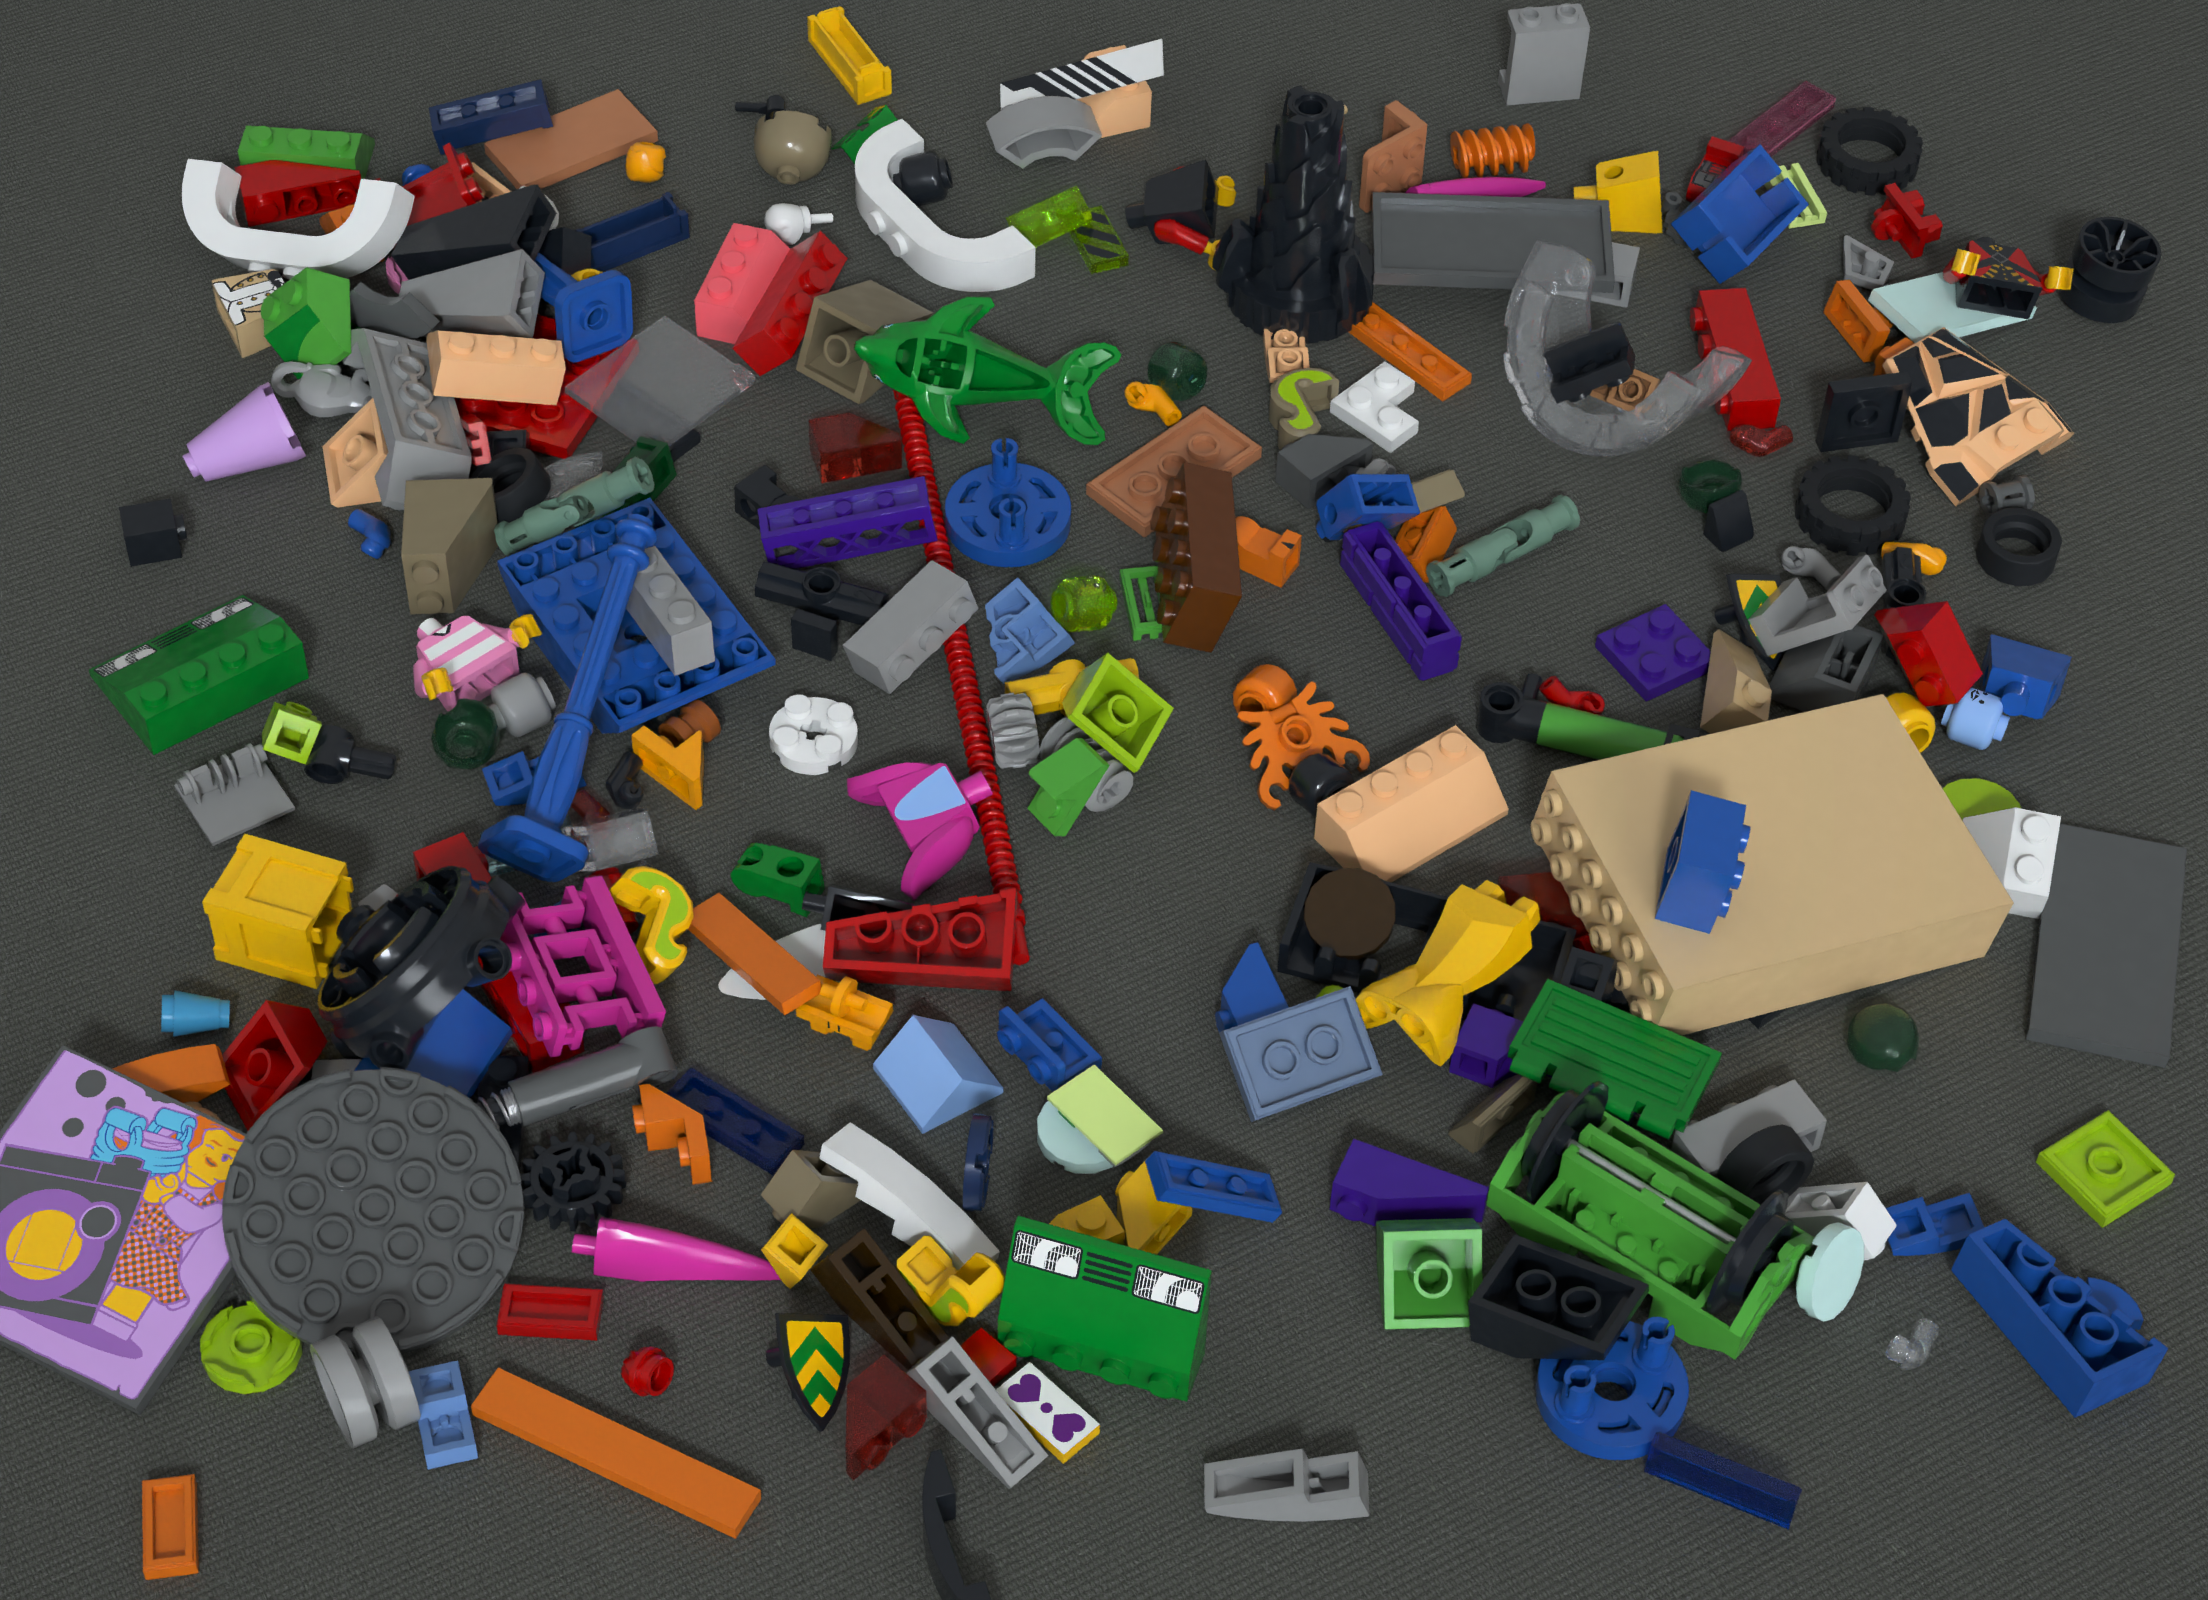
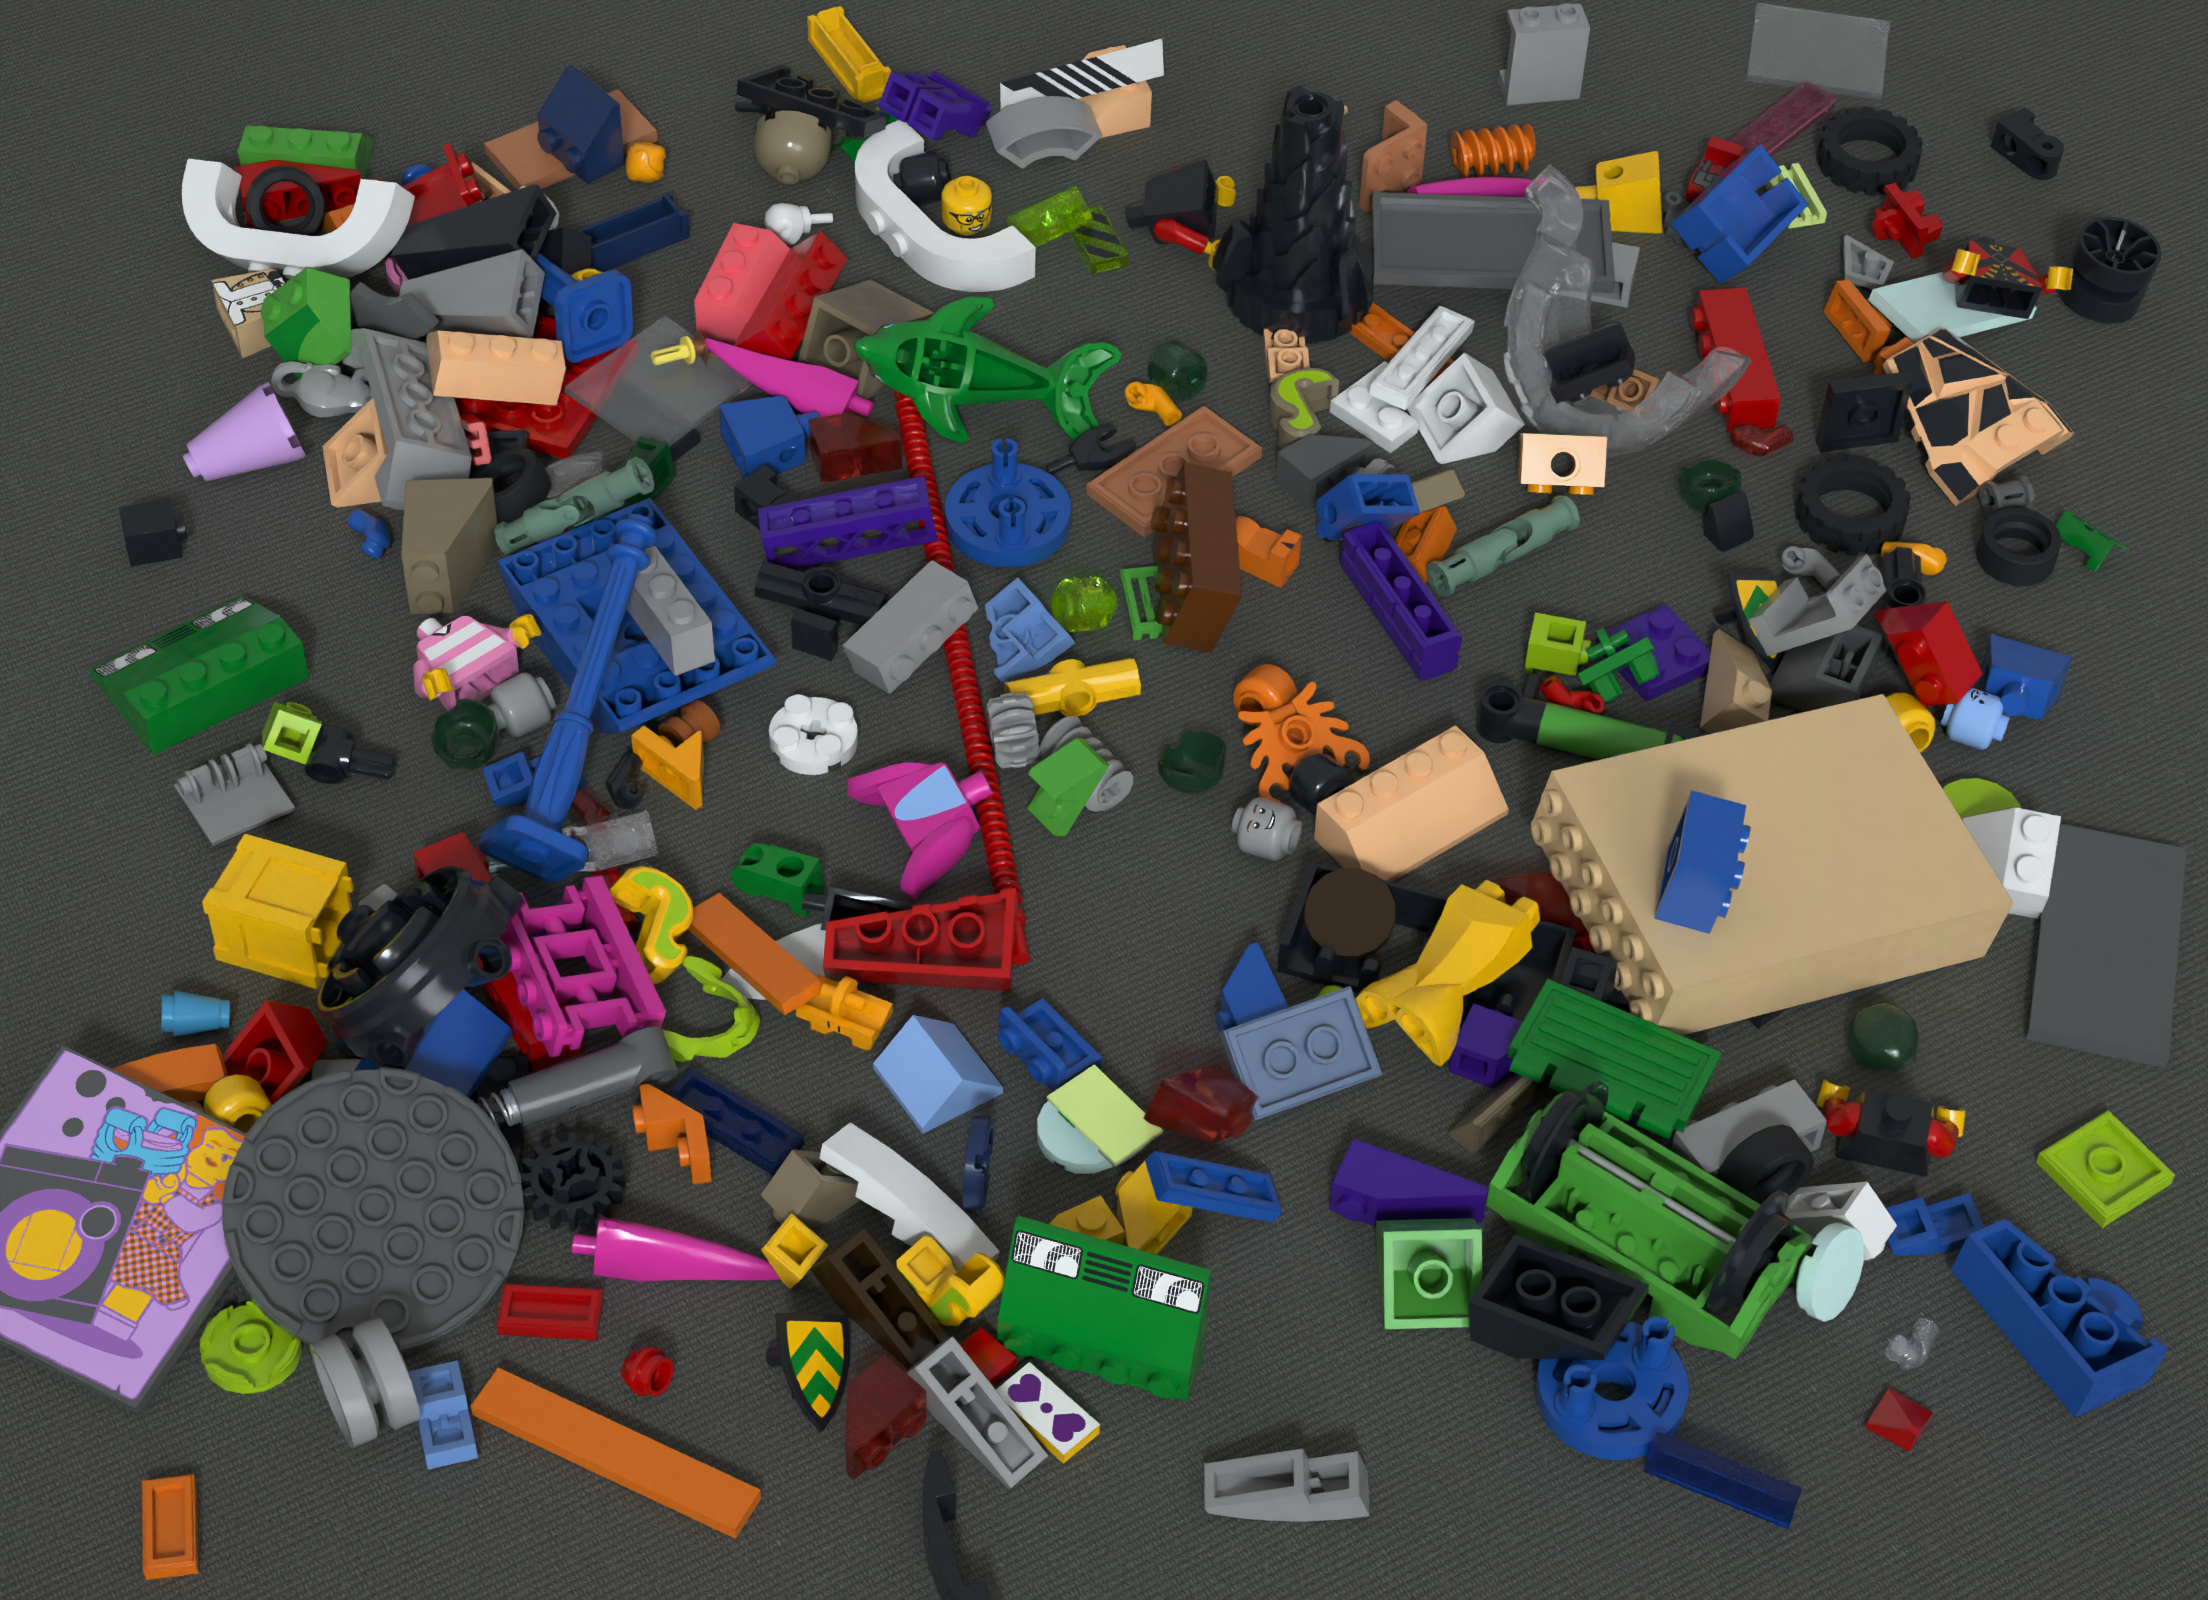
dark blue container [429,79,553,155] -> none
lime slope [1062,653,1174,773] -> none
none -> yellow head [203,1074,272,1134]
none -> black tyre [246,166,325,236]
none -> dark blue slope [537,65,625,184]
none -> light yellow piece [651,331,717,367]
none -> lime helmet [662,956,760,1062]
none -> dark pink piece [705,338,875,430]
none -> blue torso [719,396,823,479]
none -> black wing [736,65,887,140]
none -> dark purple hips [878,71,992,140]
none -> yellow head [941,176,992,236]
none -> black hand [1046,426,1136,475]
none -> clear red slope [1143,1063,1259,1143]
none -> clear green hair [1158,731,1227,794]
none -> light grey head [1232,797,1302,861]
none -> white tile [1369,306,1475,410]
none -> white slope [1407,352,1525,464]
none -> brick [1518,433,1607,495]
none -> lime brick [1524,612,1592,676]
none -> clear tile [1525,165,1583,257]
none -> green hips [1578,626,1660,704]
none -> clear piece [1746,2,1891,99]
none -> black torso [1816,1079,1966,1177]
none -> red slope [1865,1388,1934,1452]
none -> black leg [1991,107,2064,180]
none -> green piece [2056,510,2130,573]

